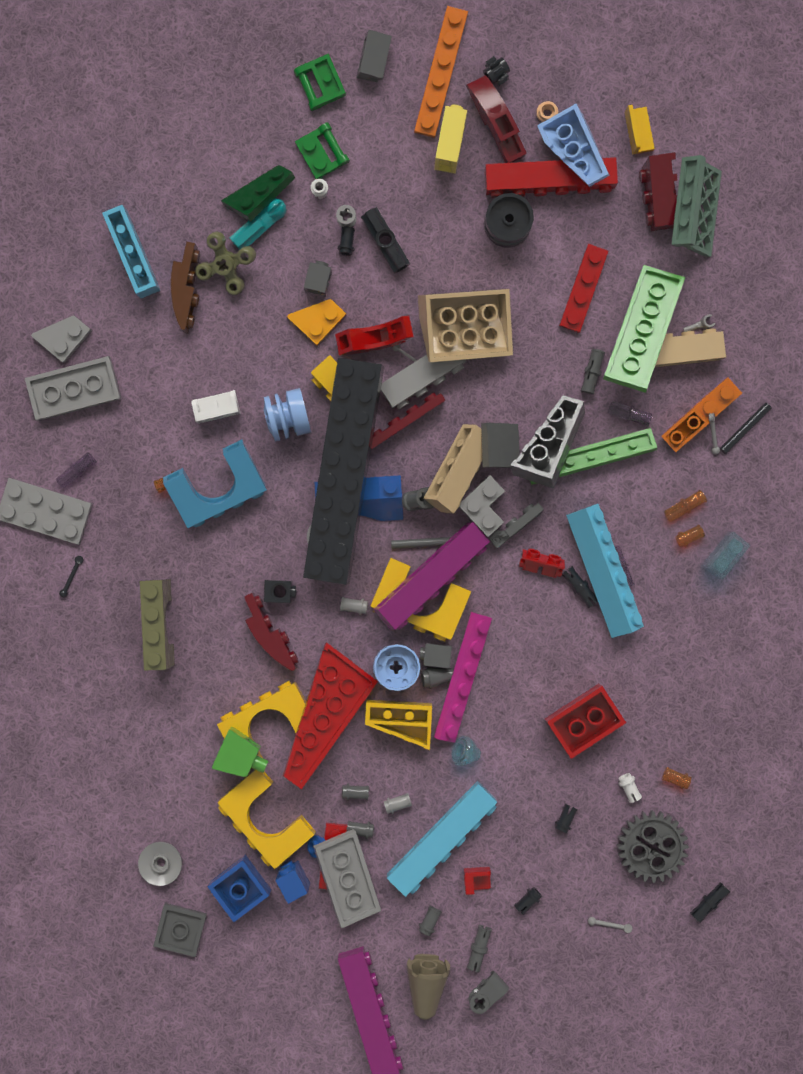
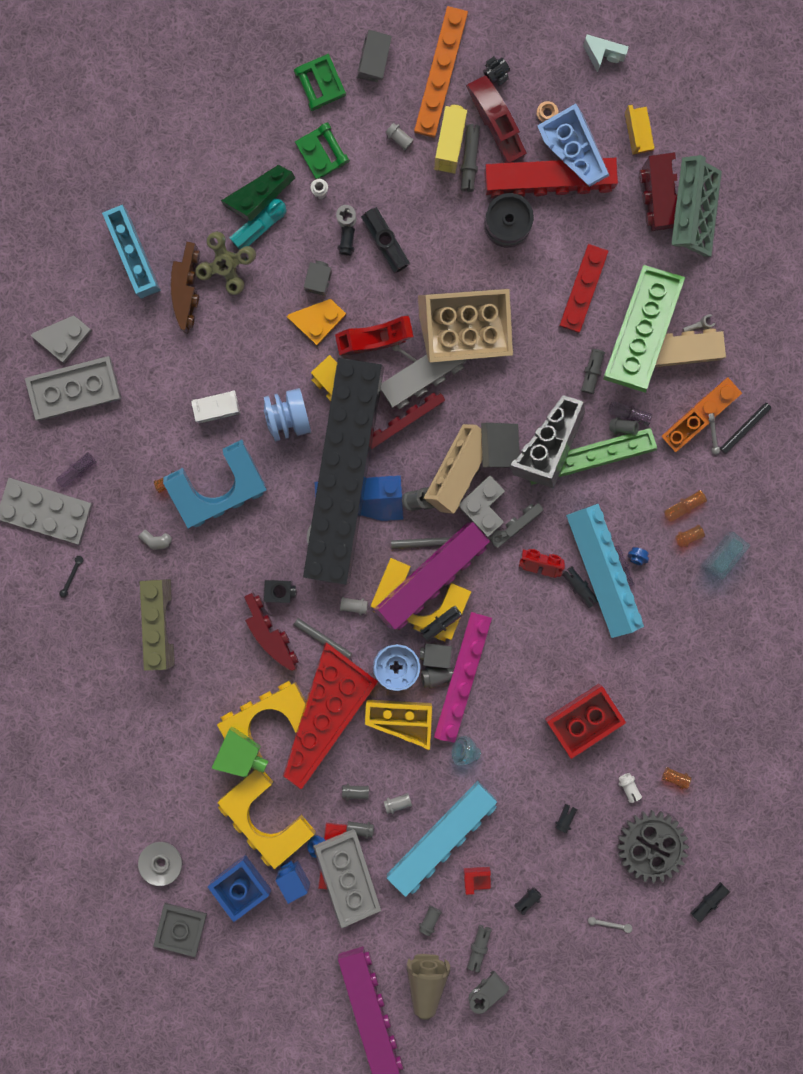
none -> light grey arm [138,529,172,550]
none -> dark grey bar [294,618,352,659]
none -> light grey pin [386,123,414,150]
none -> black axle [420,606,462,642]
none -> dark grey pin [460,124,480,192]
none -> light aqua slope [583,35,628,72]
none -> dark grey pin [609,417,639,435]
none -> blue plate [627,547,649,565]

